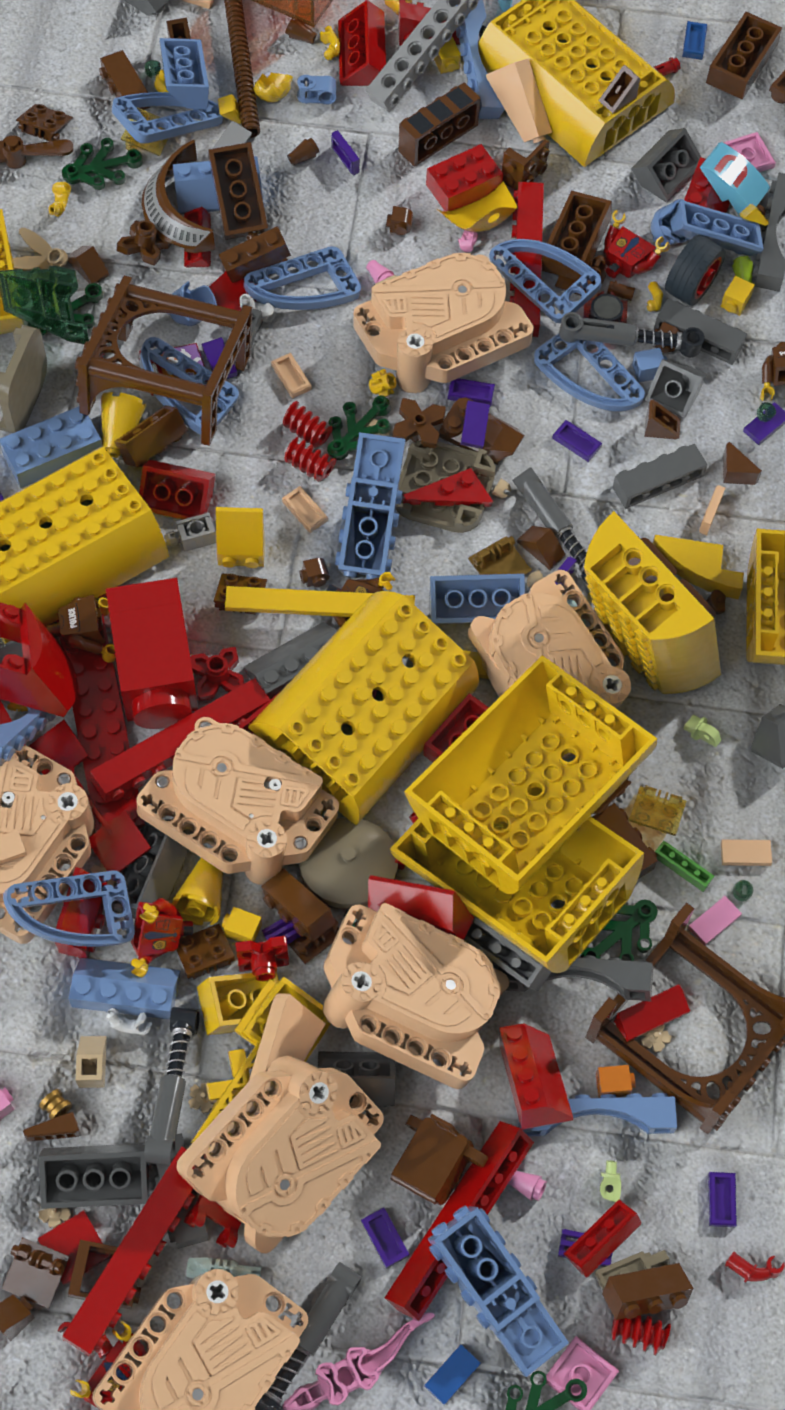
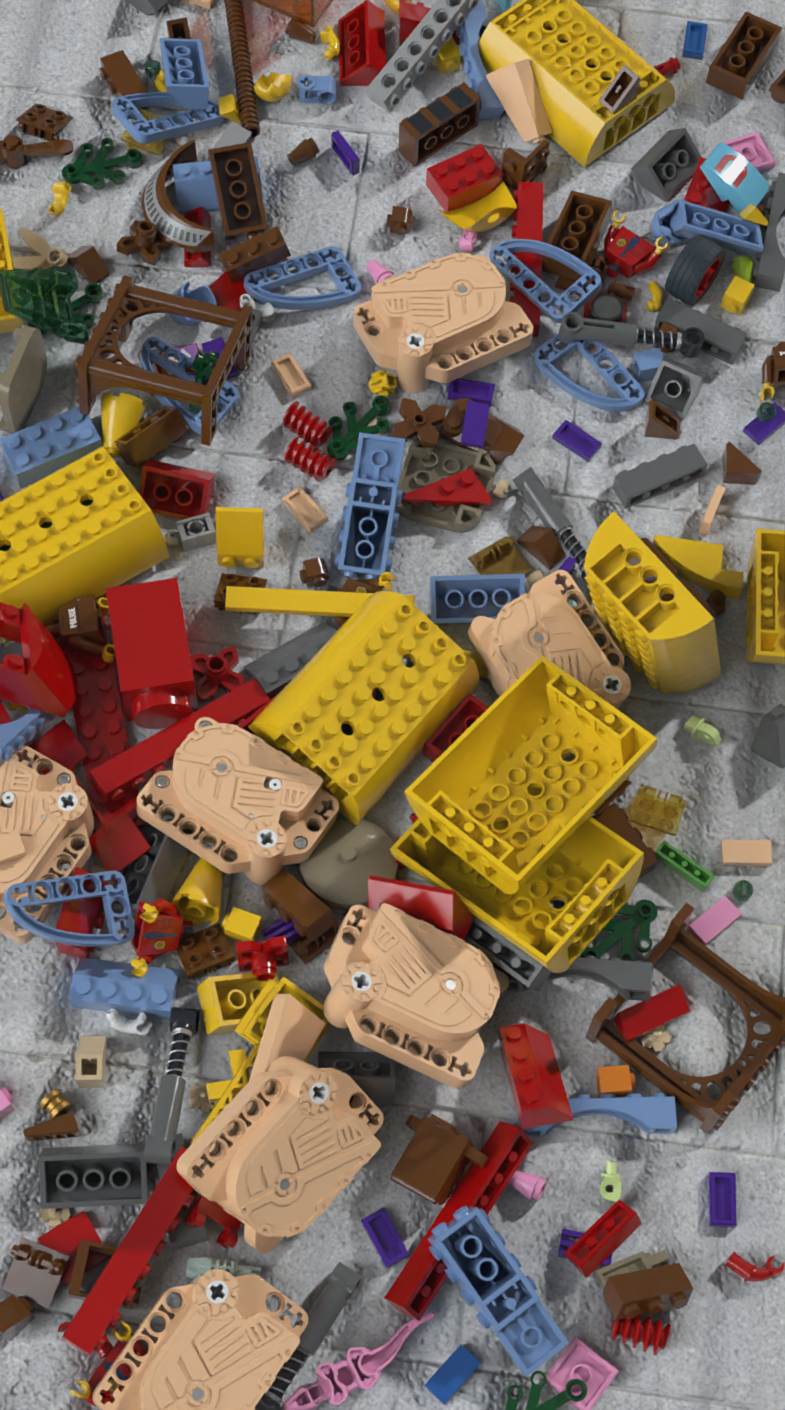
none -> dark green plant [189,350,219,413]

